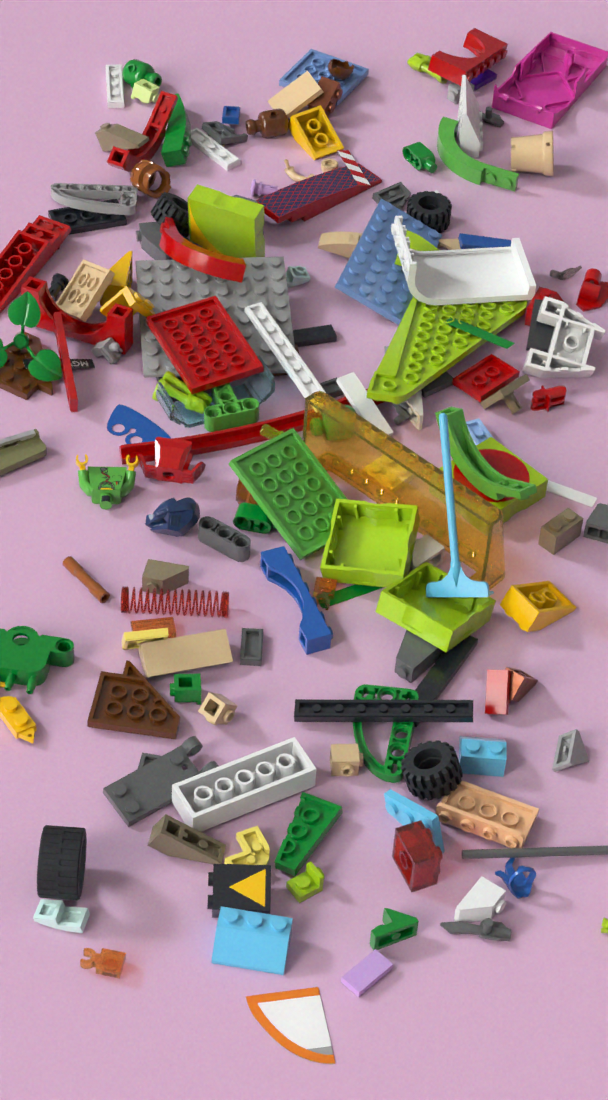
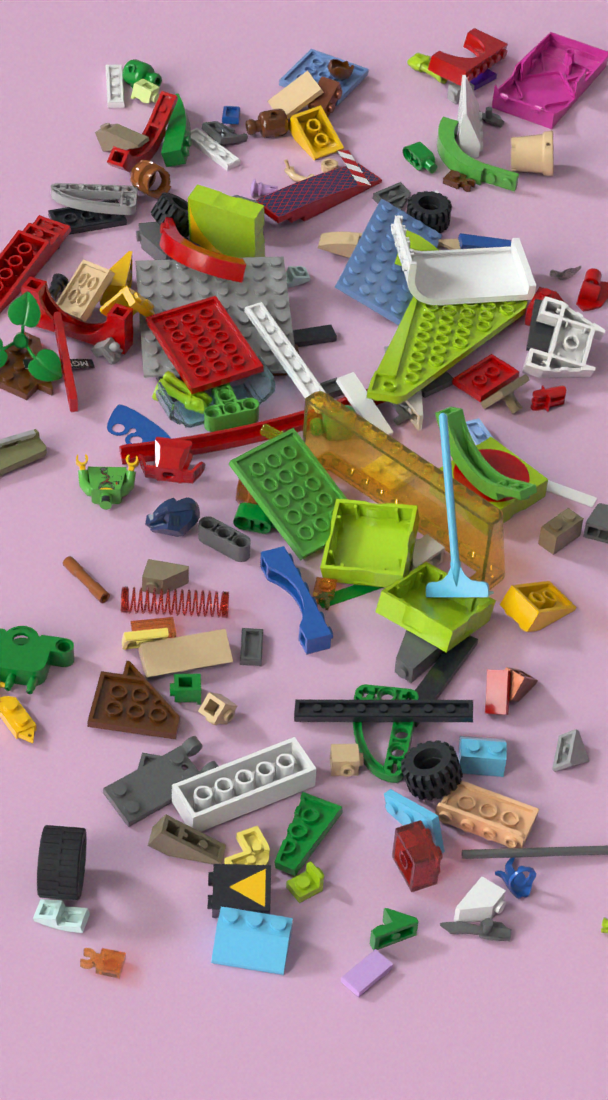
sticker [246,987,335,1064] -> none
green sticker [444,317,515,349] -> none
none -> reddish brown plate [443,169,476,192]

